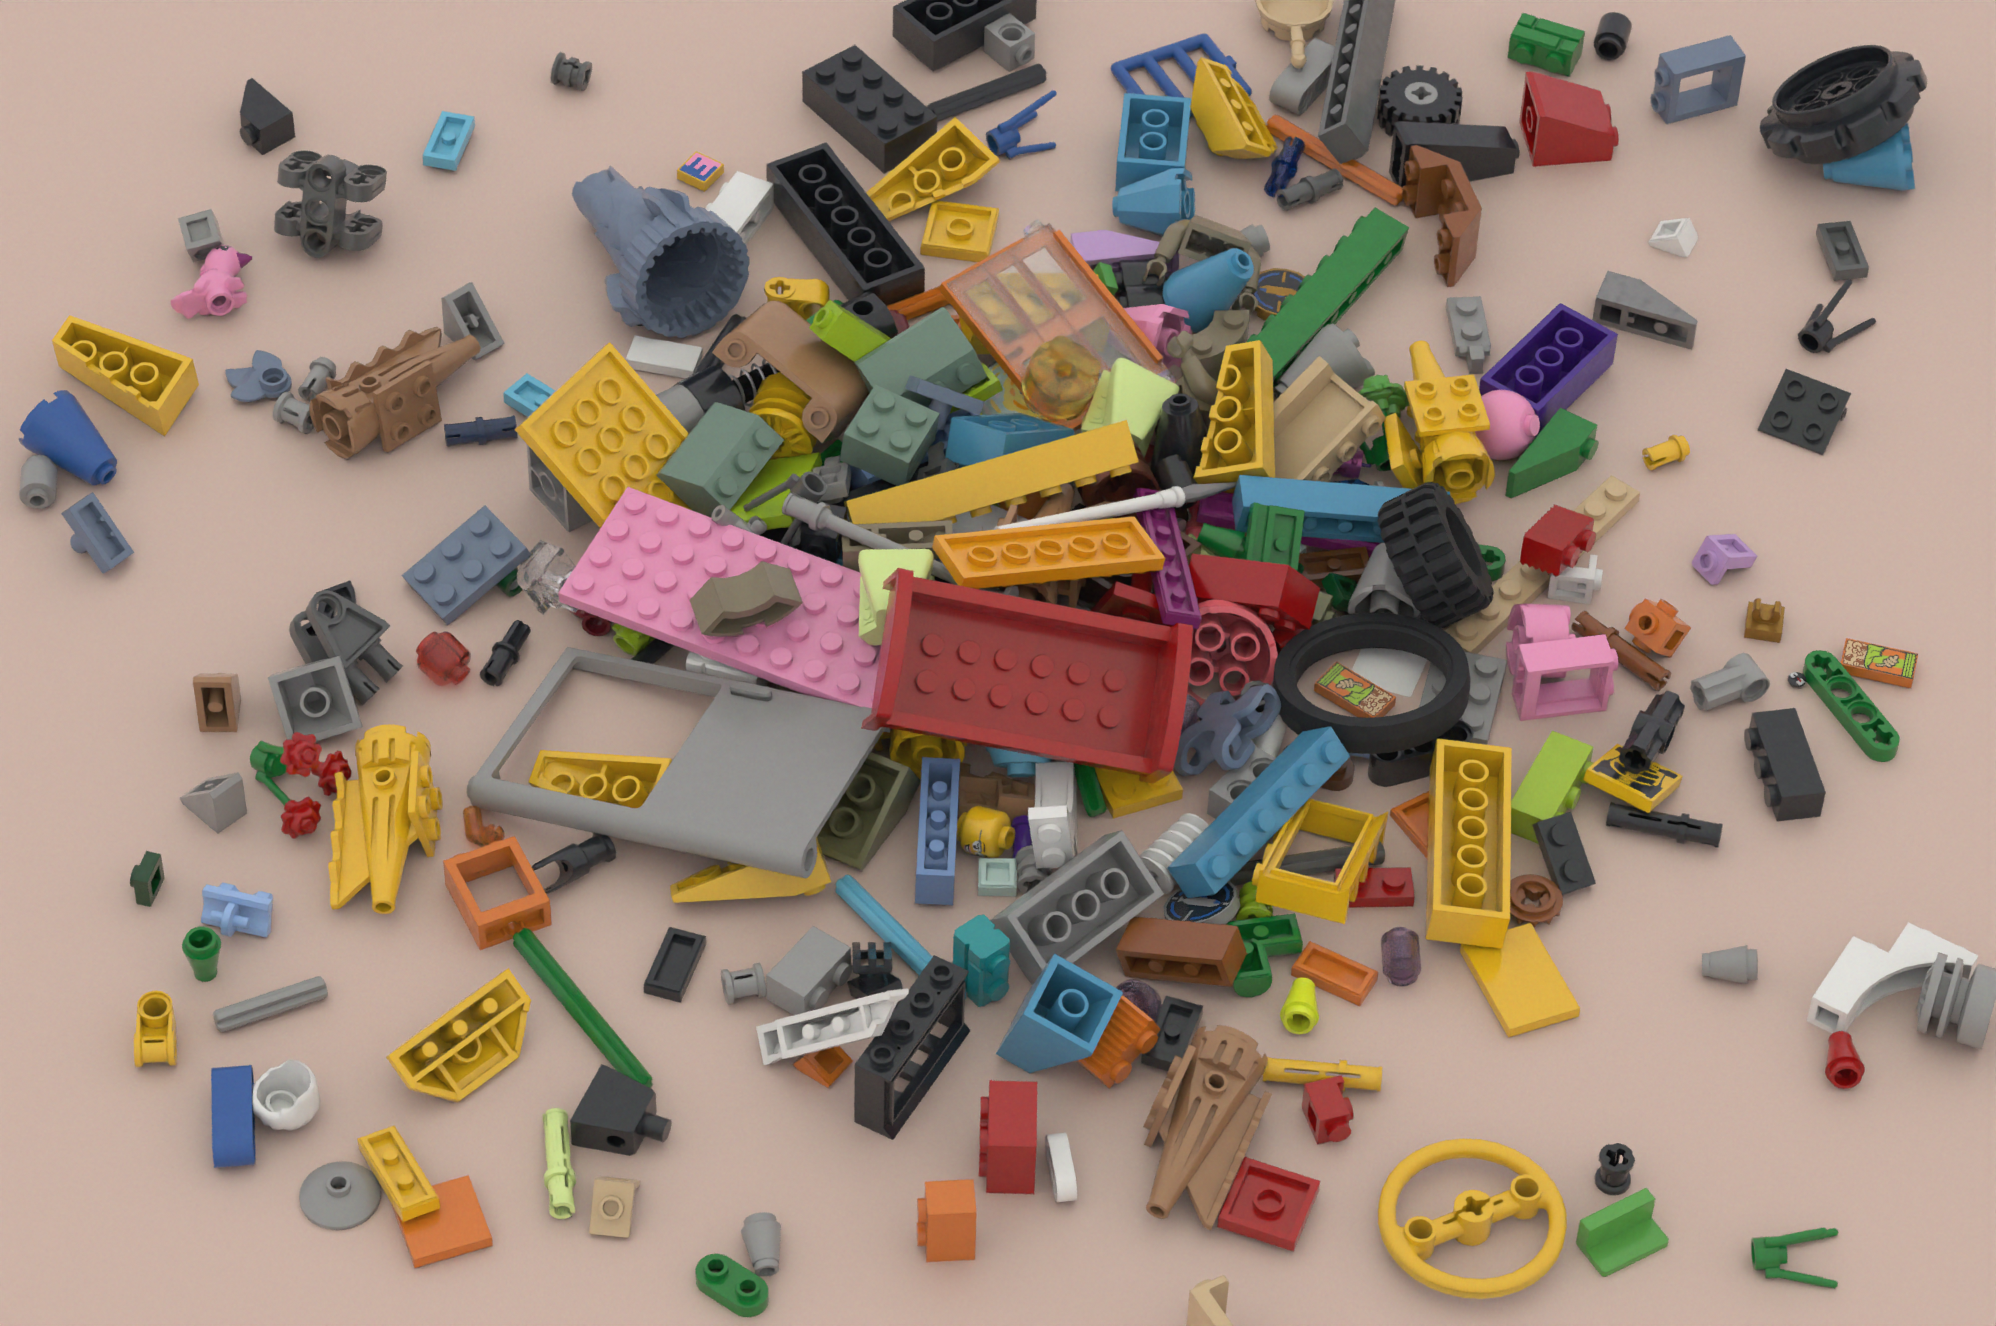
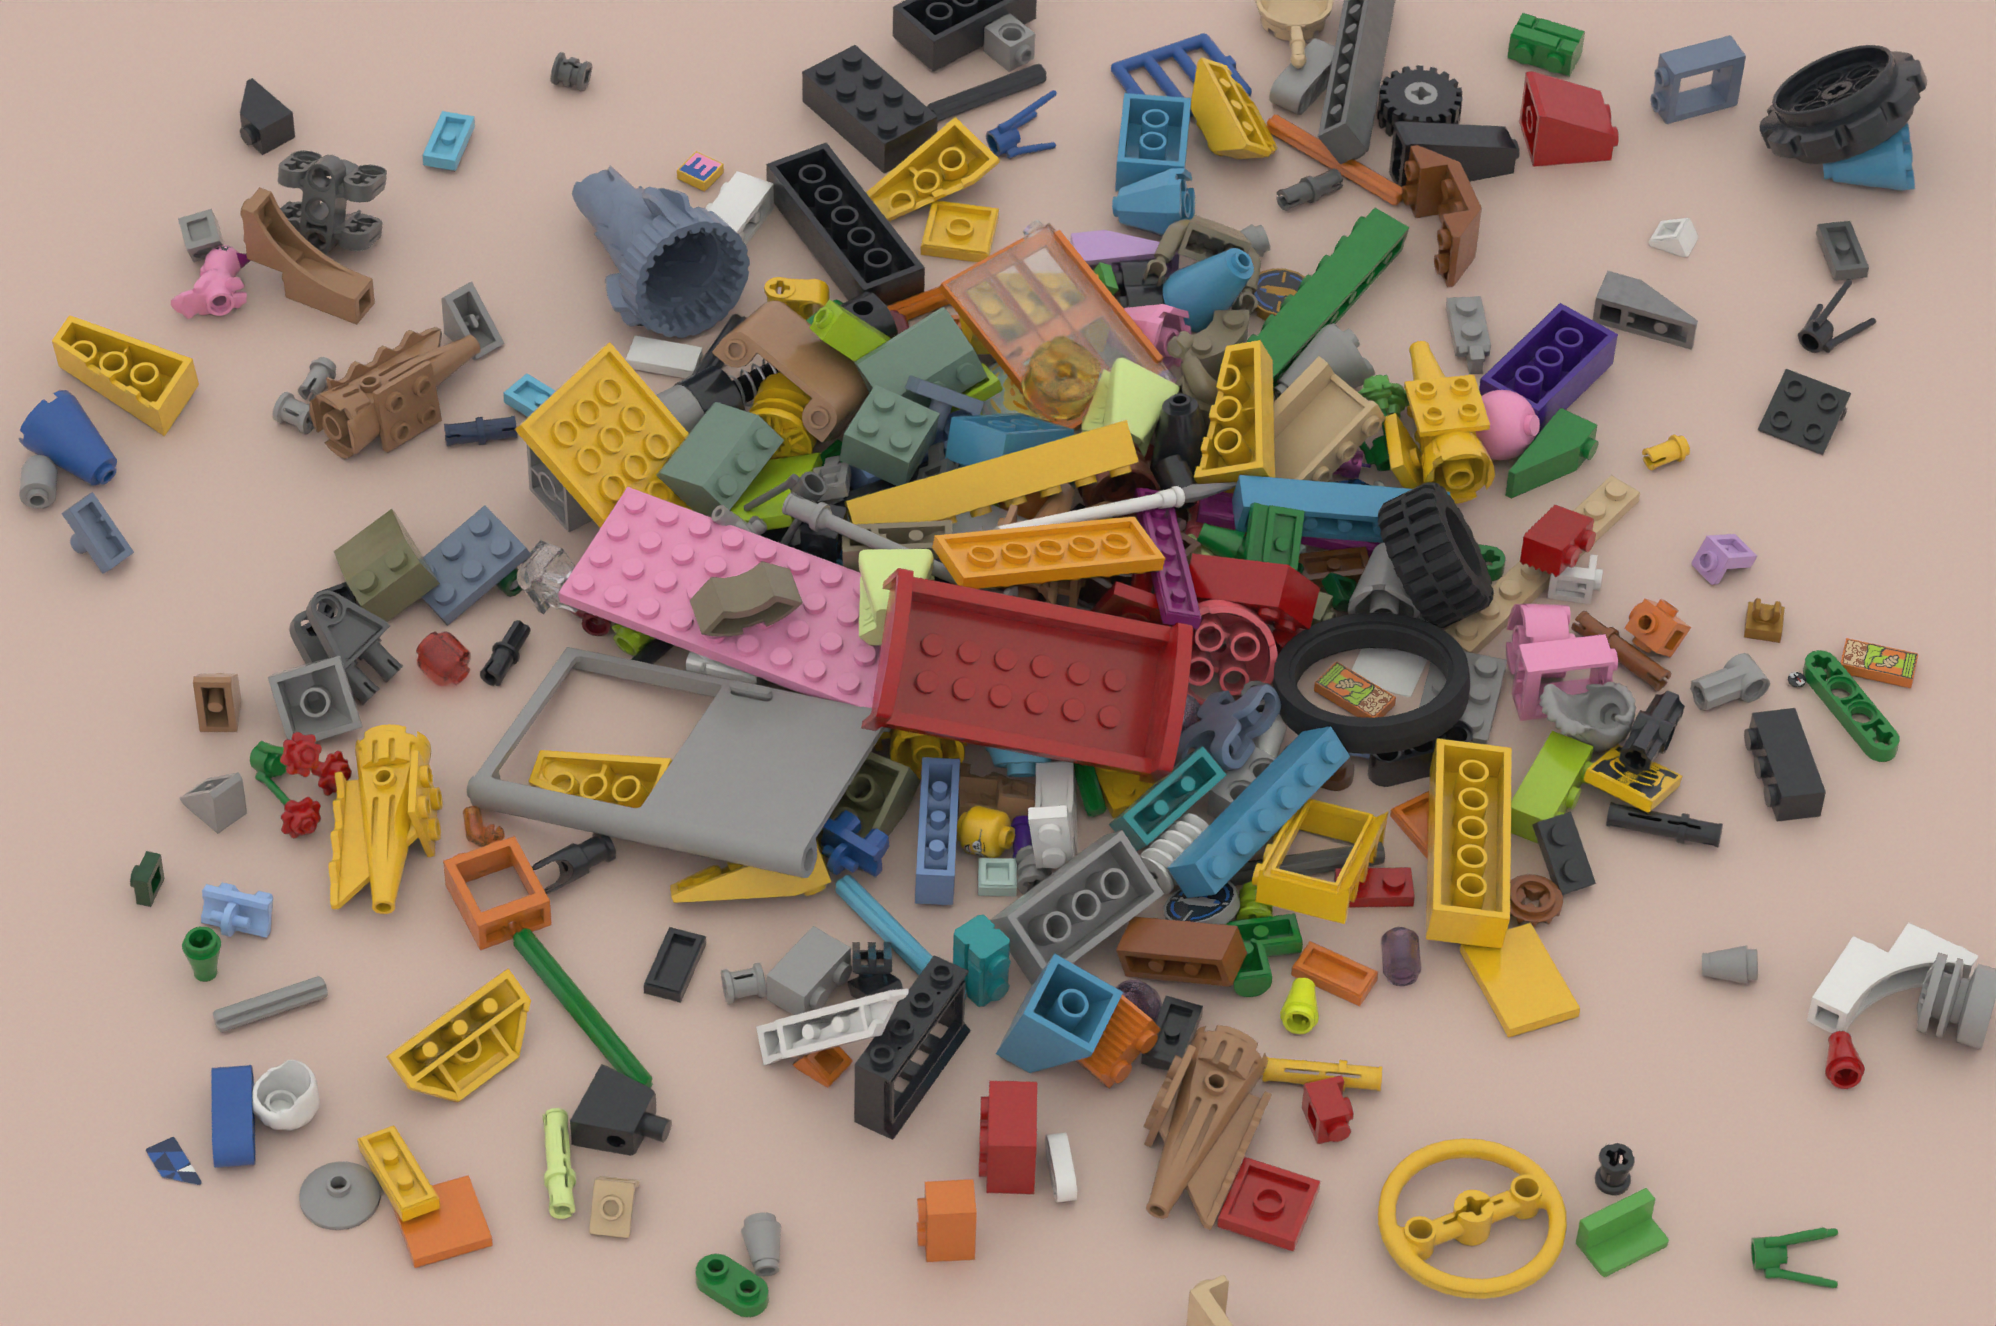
yellow piece [134,990,177,1067] -> none
sand blue plate [225,350,292,402] -> none
clear blue pin [1264,136,1305,198] -> none
black brick [1594,12,1632,60] -> none
none -> dark blue sticker [146,1137,202,1185]
none -> medium nougat arch [240,187,375,325]
none -> olive slope [334,509,440,622]
none -> blue hips [821,810,889,878]
none -> teal brick [1109,746,1227,851]
none -> light grey piece [1539,681,1637,752]

